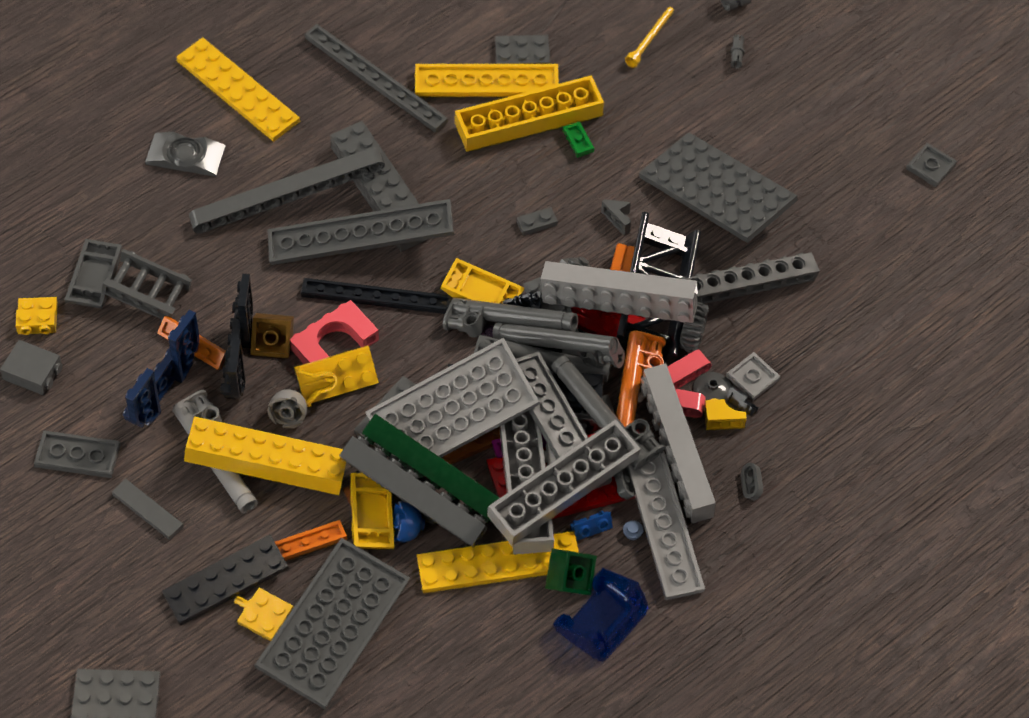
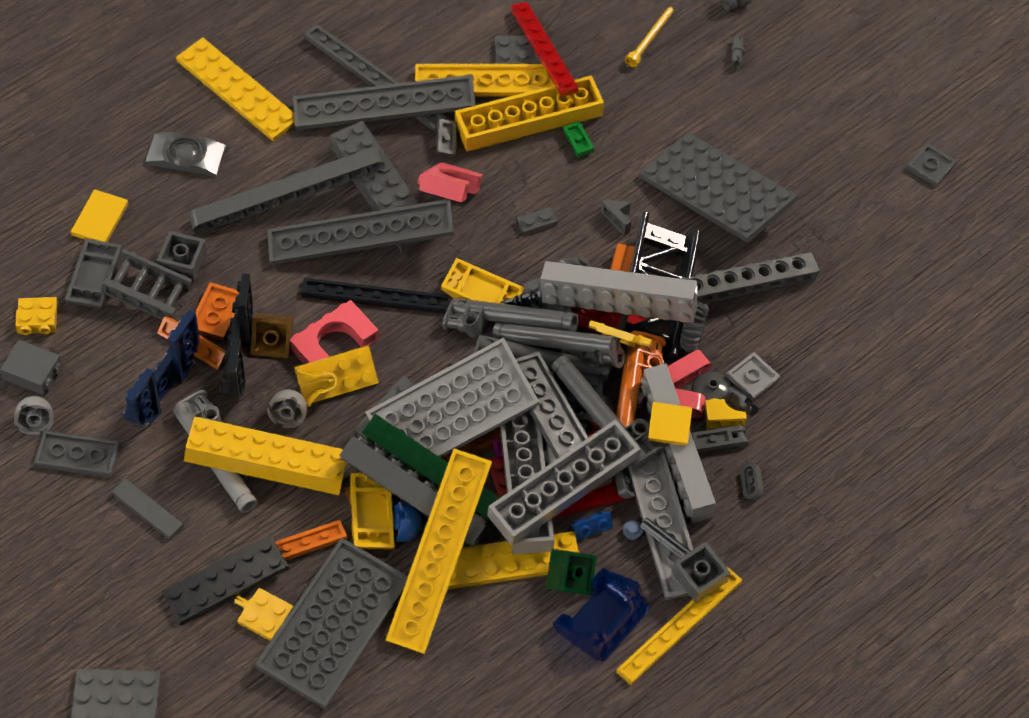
none -> light grey cylinder [14,396,54,435]
none -> yellow tile [71,189,129,242]
none -> dark grey brick [157,231,207,282]
none -> orange plate [195,282,239,341]
none -> dark grey plate [293,75,476,130]
none -> yellow plate [386,449,492,654]
none -> coral arch [418,162,483,202]
none -> dark grey plate [436,119,457,157]
none -> red plate [511,2,578,97]
none -> yellow plate [589,320,653,348]
none -> yellow tile [616,567,742,685]
none -> black axle [640,518,691,558]
none -> yellow tile [648,402,692,446]
none -> dark grey brick [671,542,731,603]
none -> dark grey plate [692,425,749,453]

